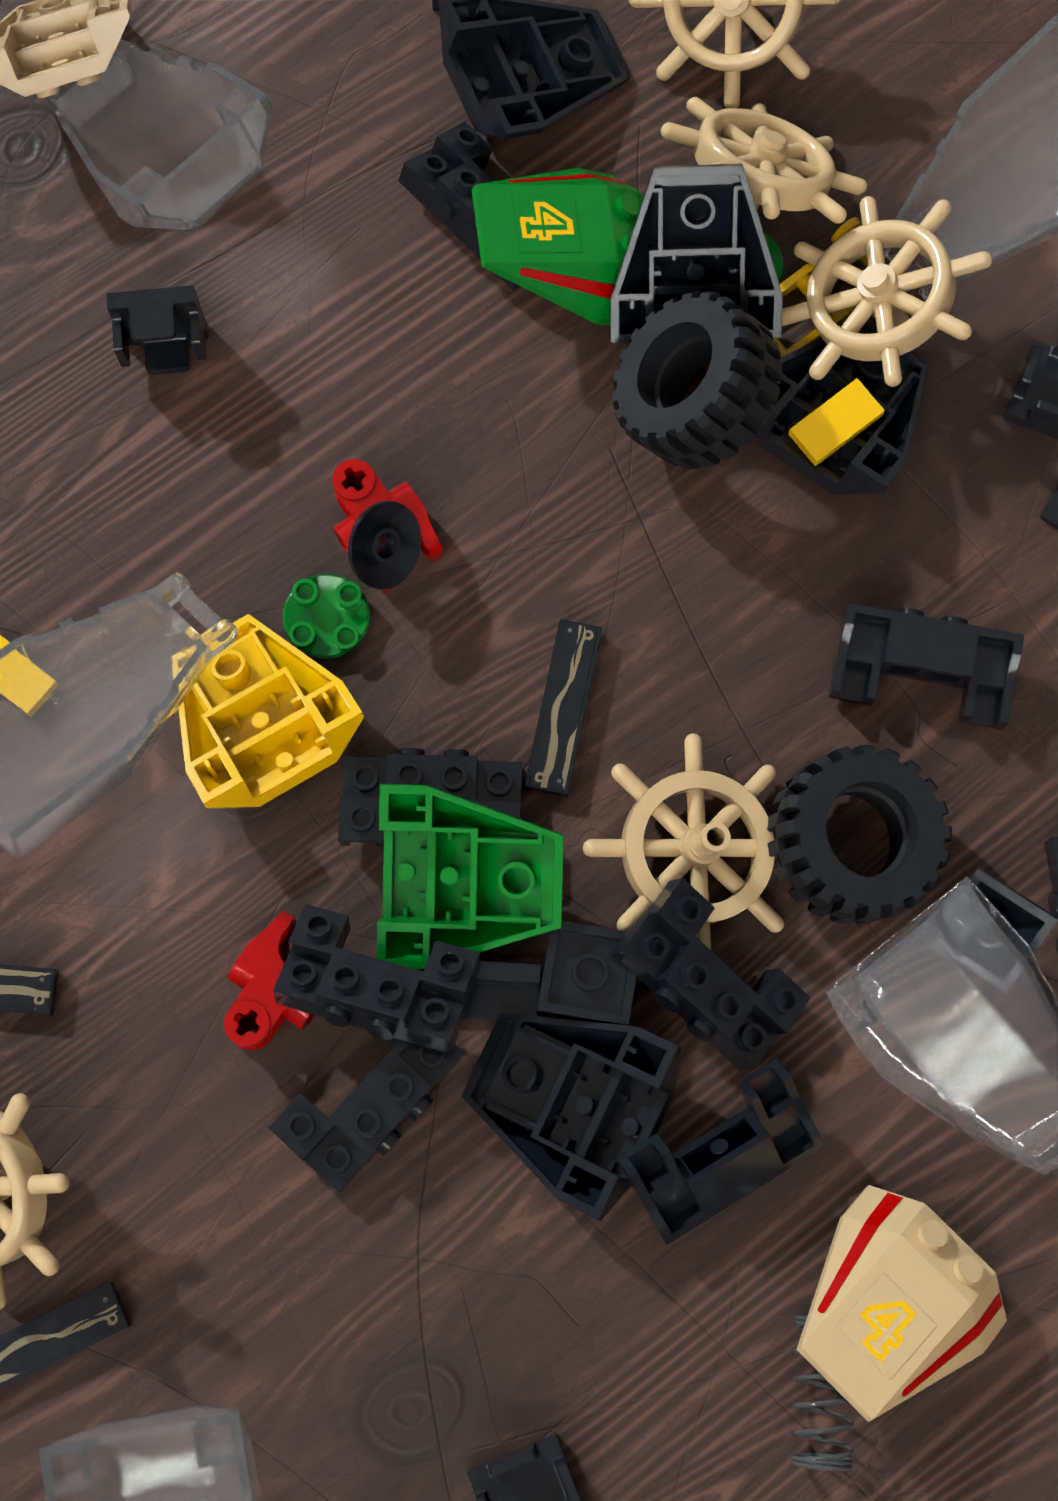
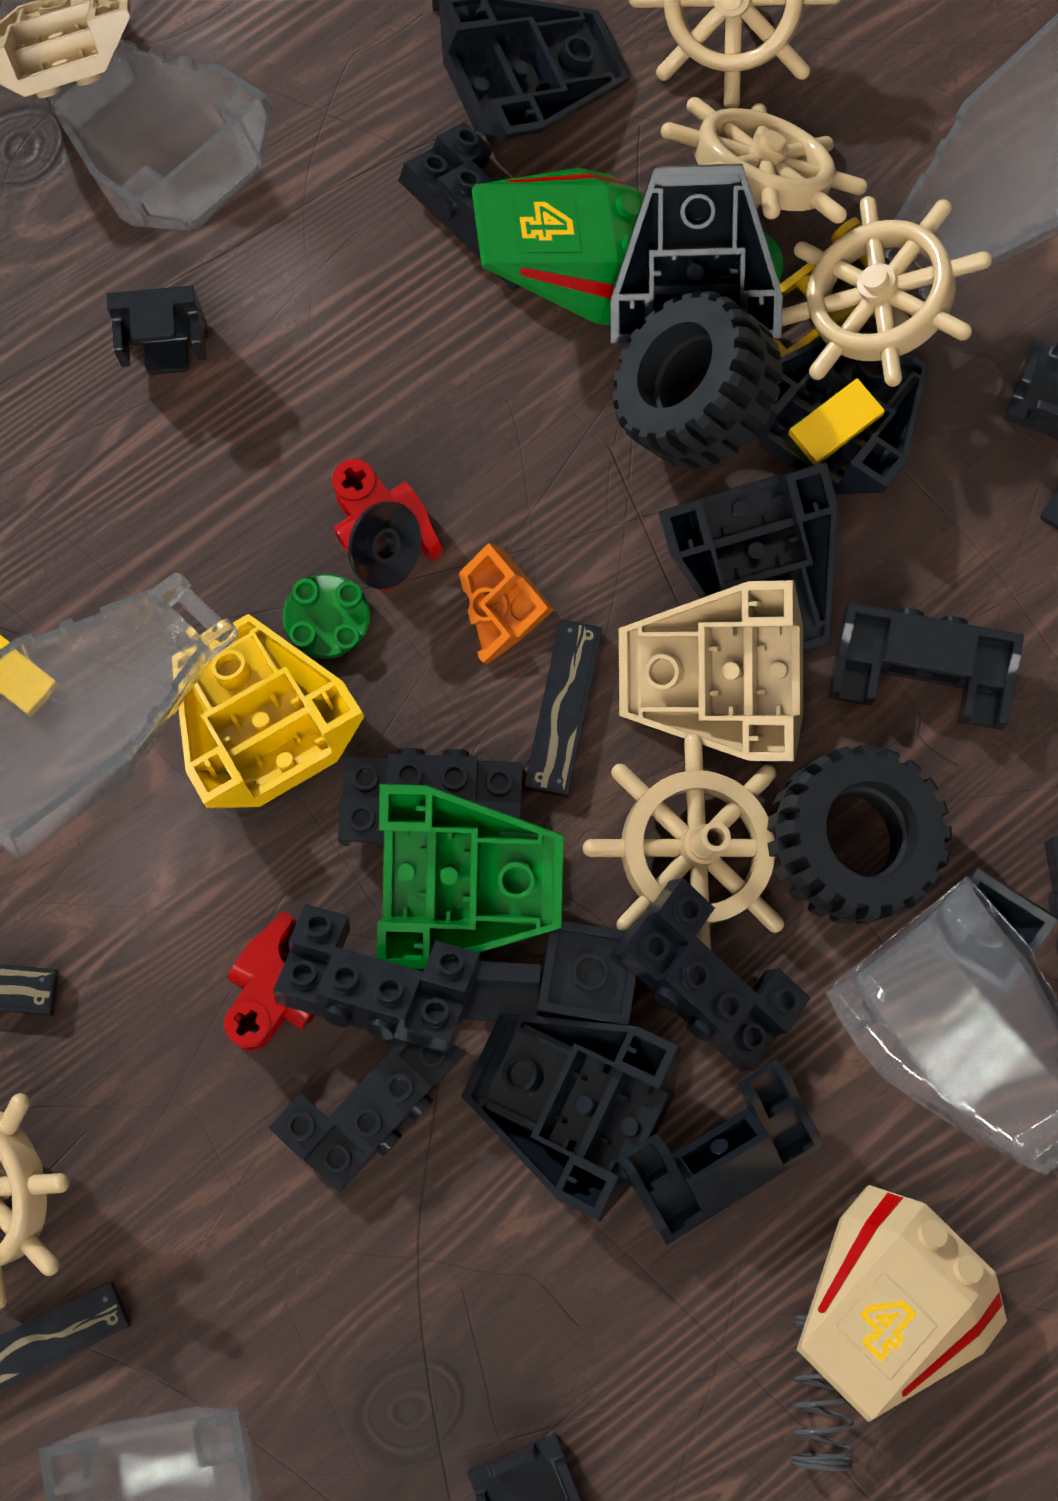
none -> orange slope [459,543,555,664]
none -> tan wedge [619,580,803,761]
none -> black wedge [658,462,838,651]

